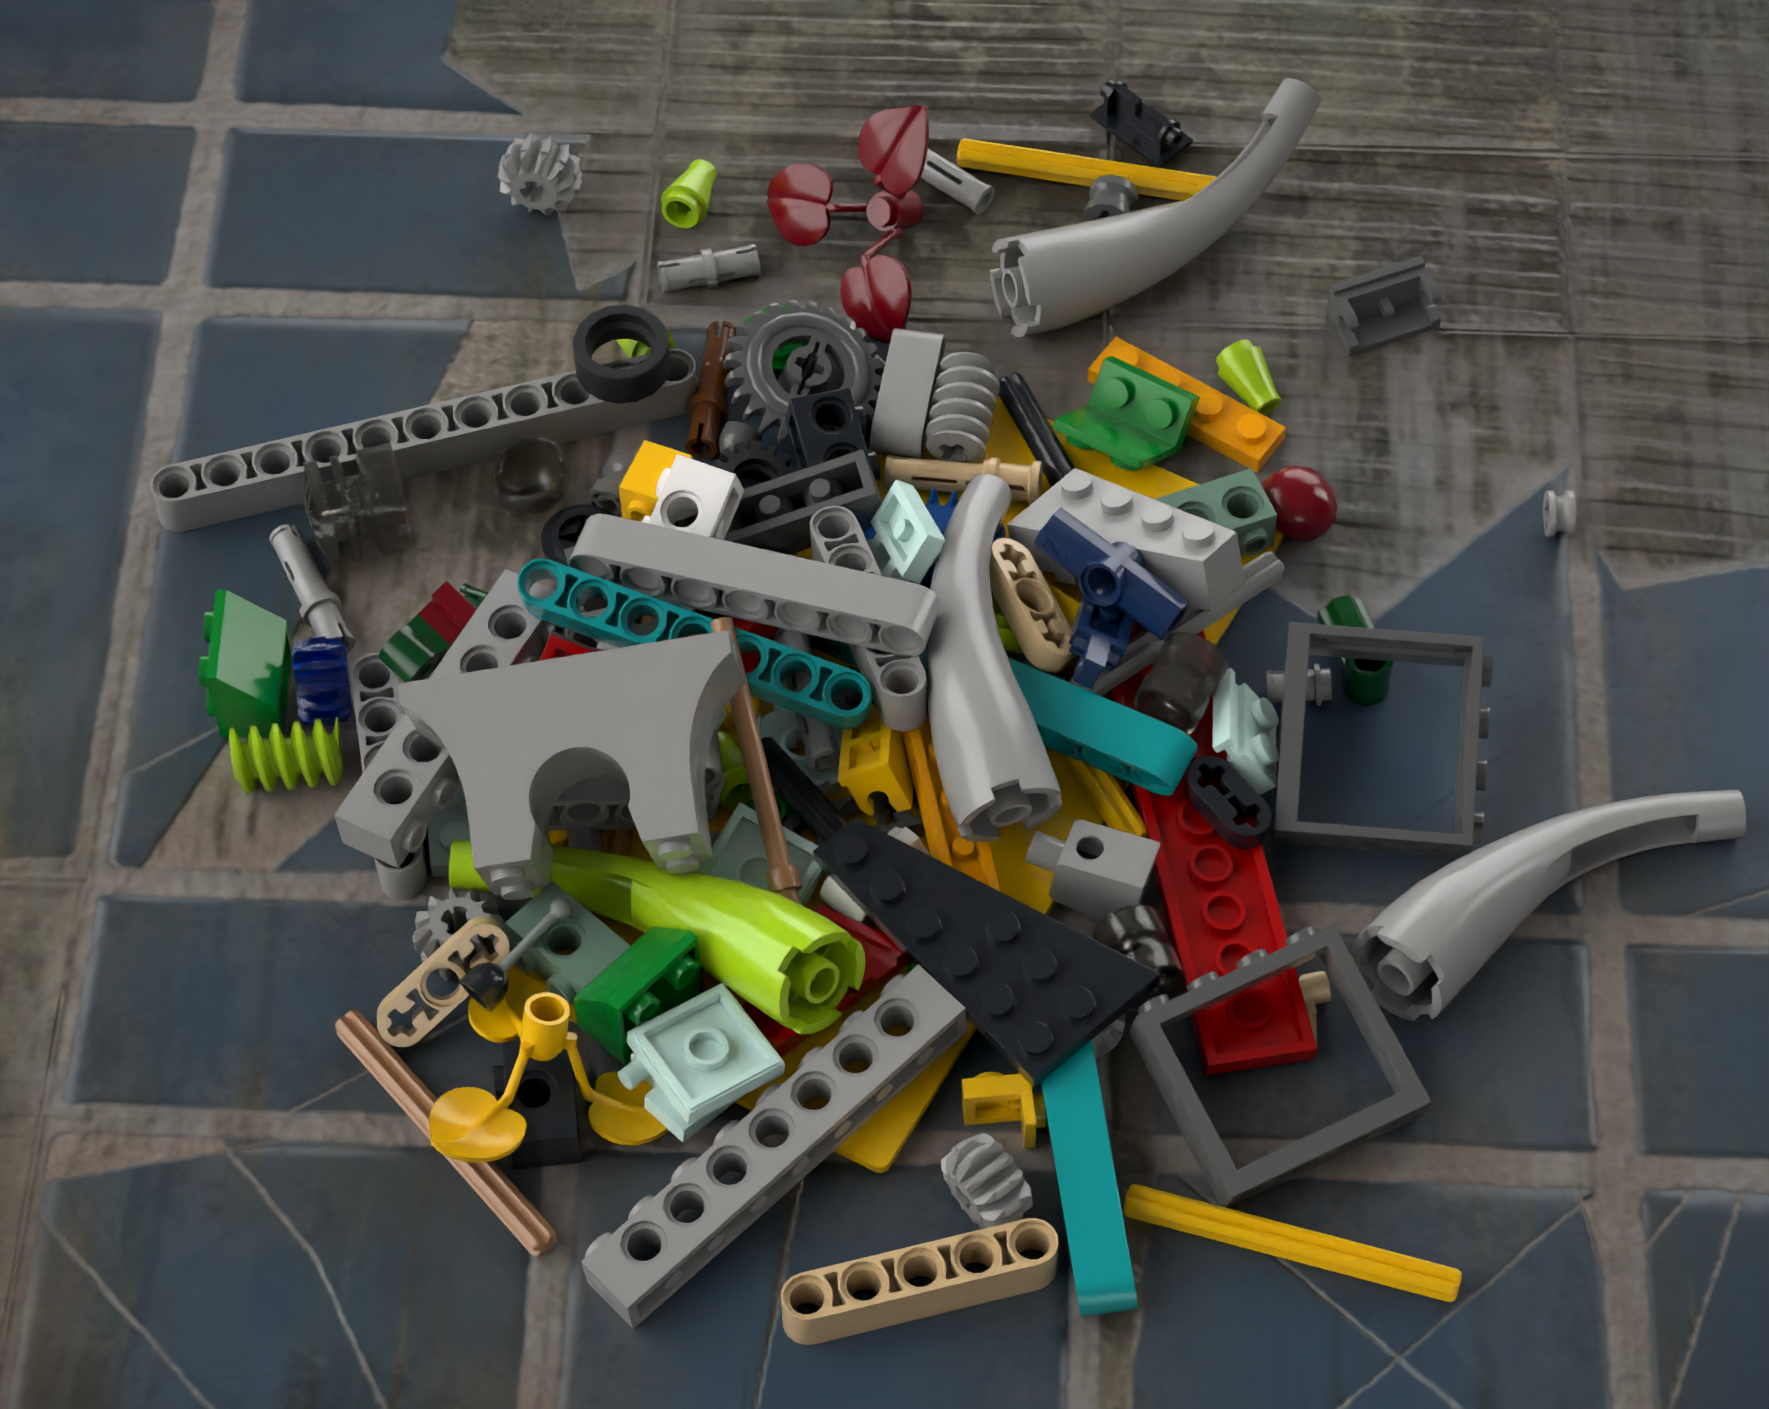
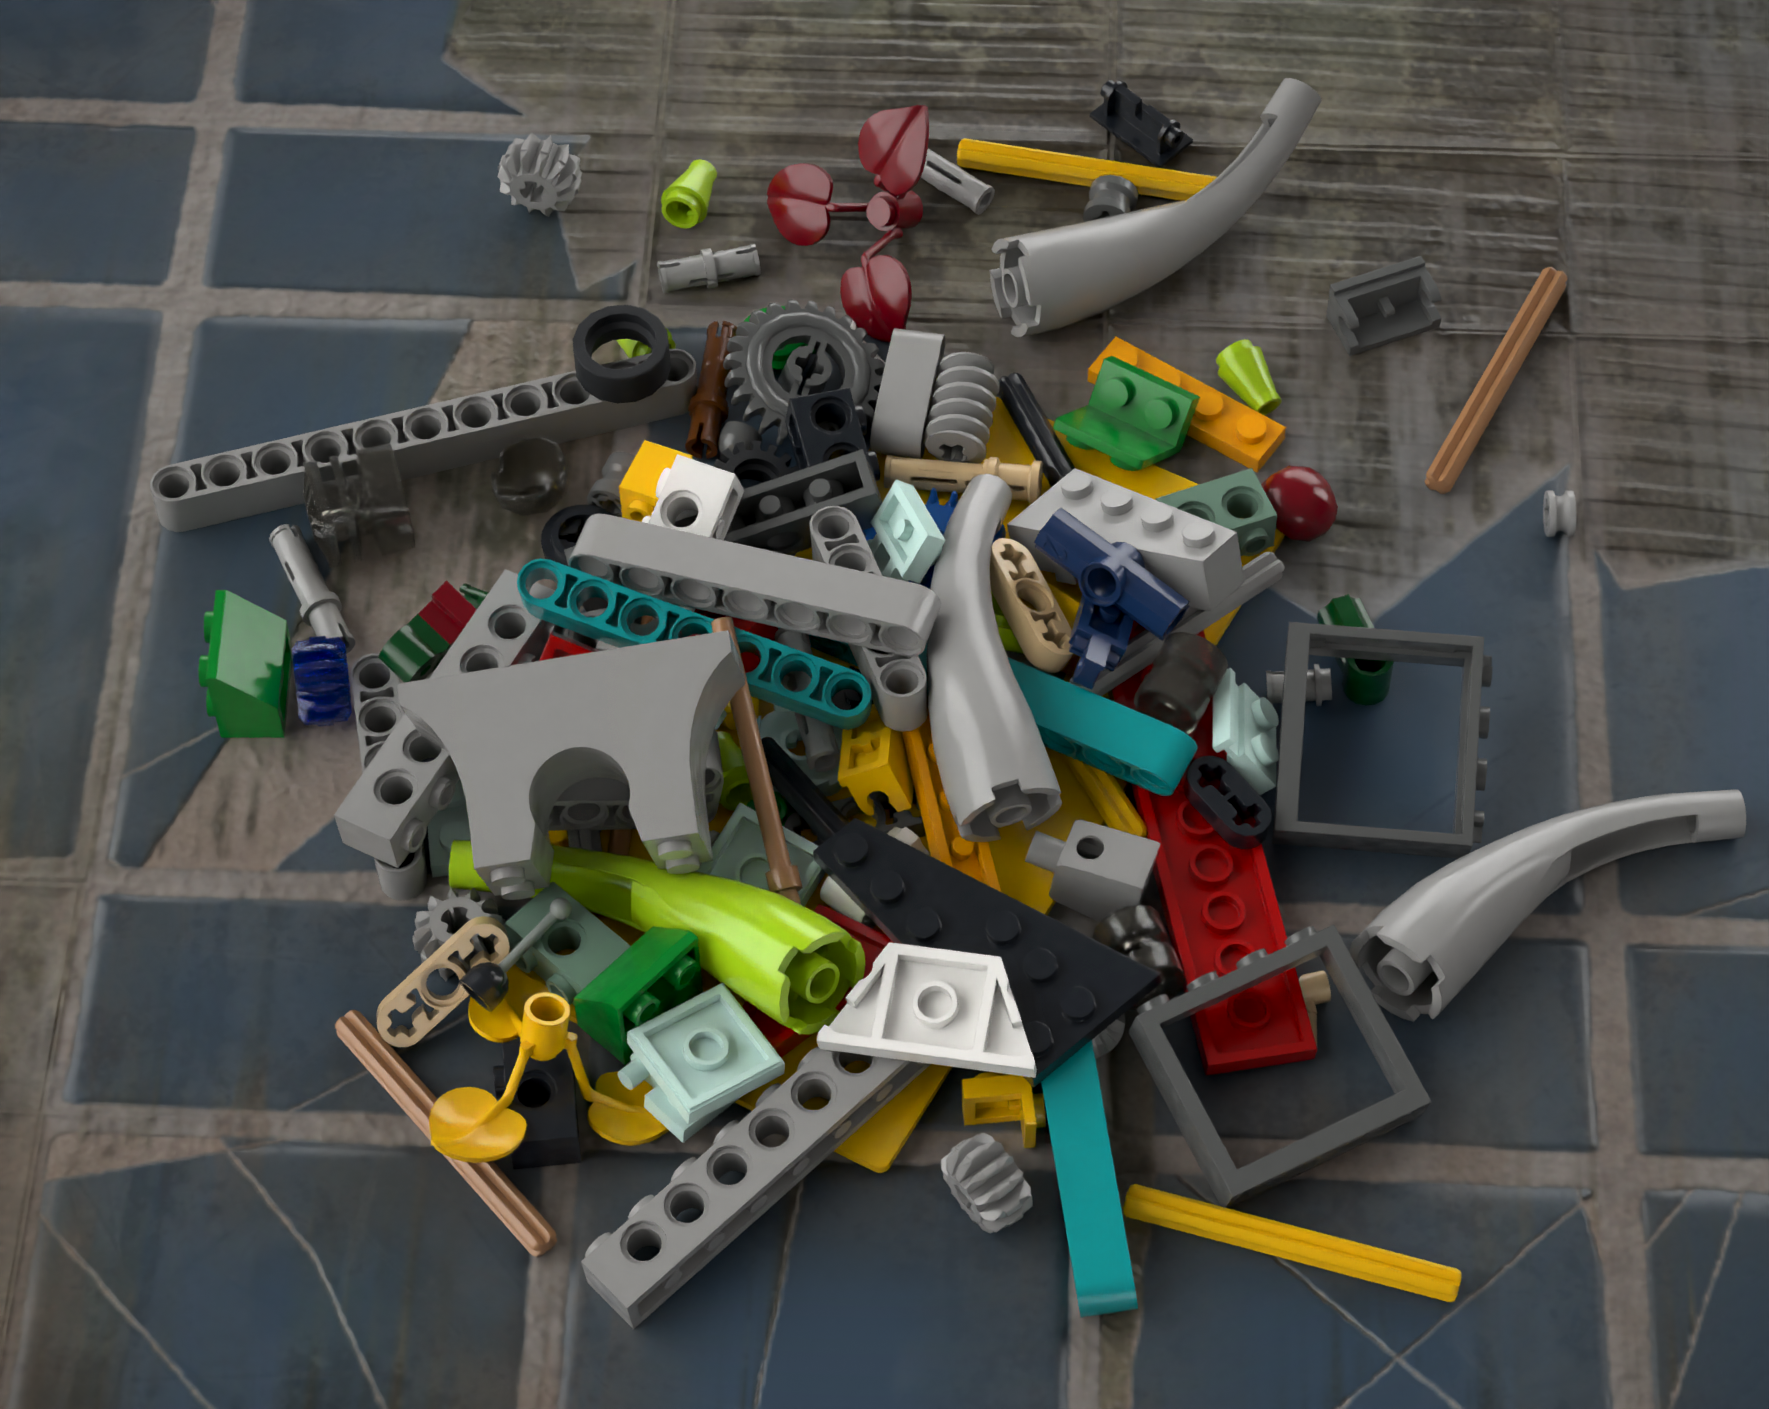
lime piece [229,717,344,795] -> none
tan beam [781,1218,1059,1345] -> none
none -> white wing [816,942,1037,1078]
none -> medium nougat axle [1425,267,1567,494]

